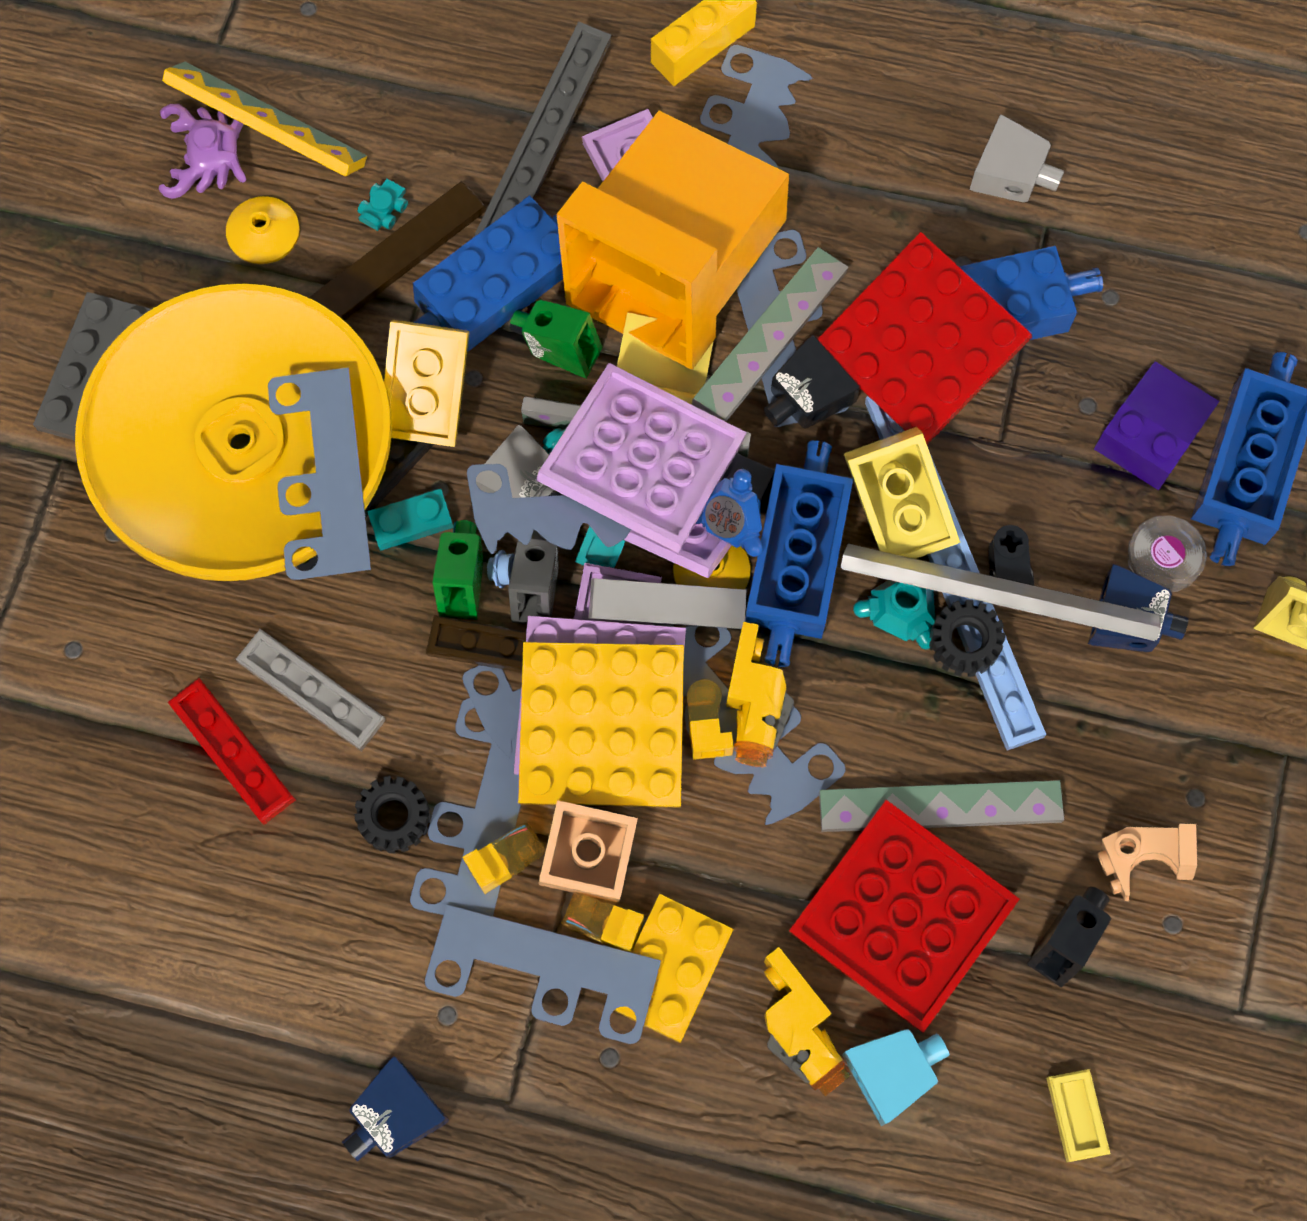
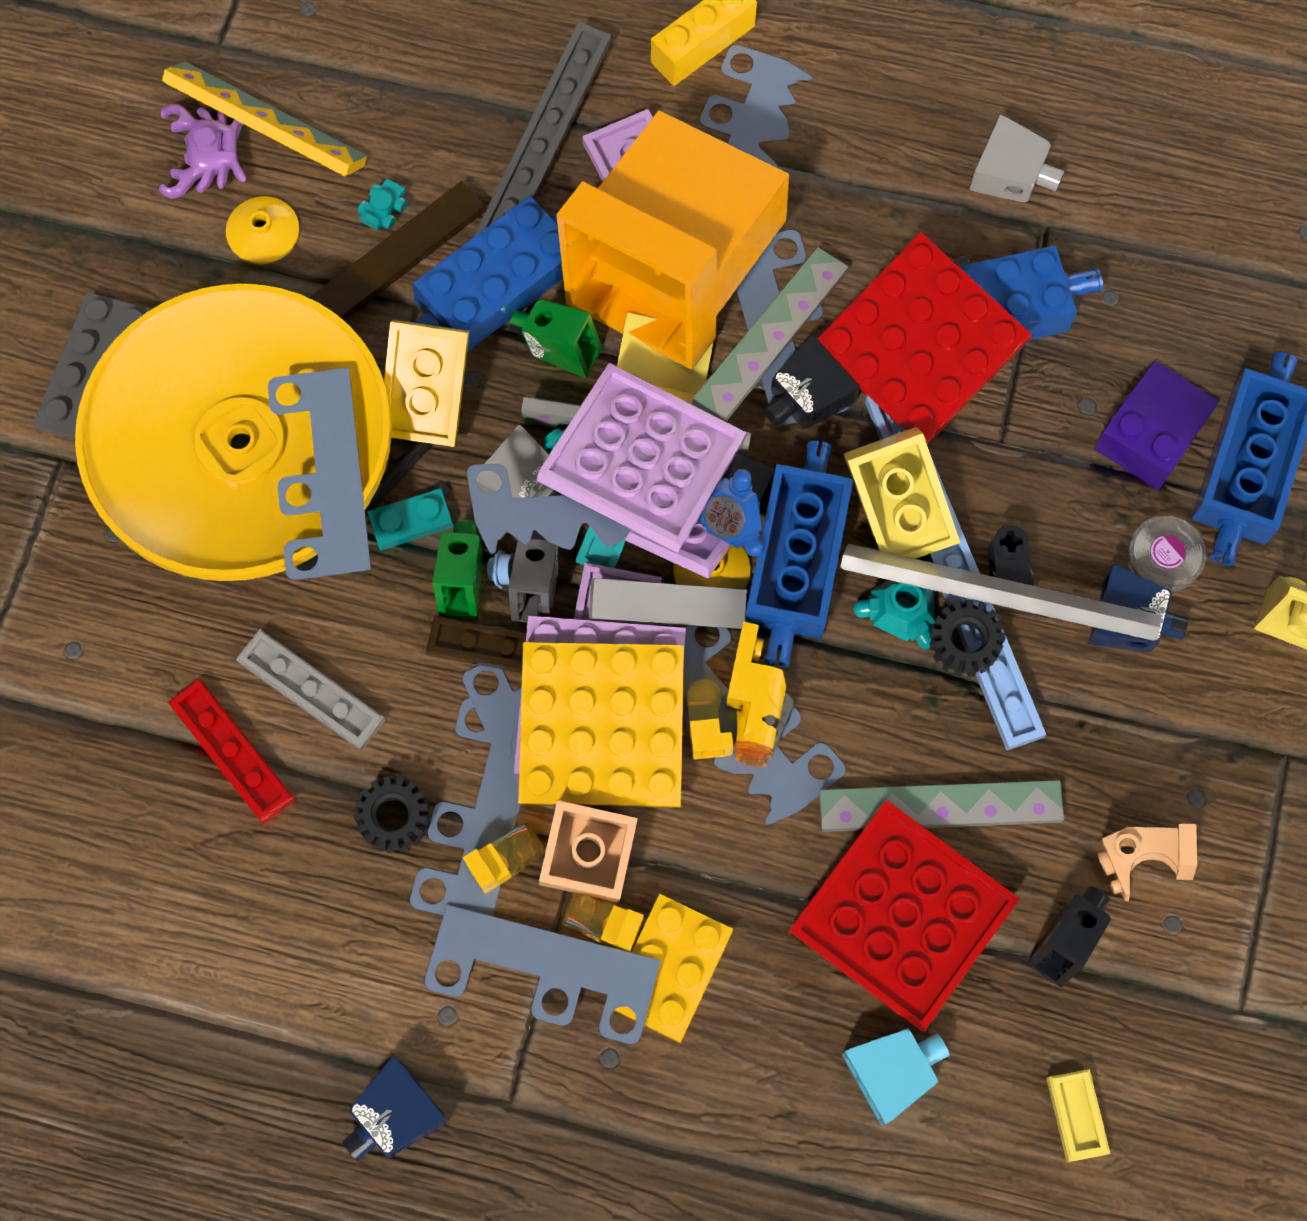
yellow plate [764,947,851,1096] -> none

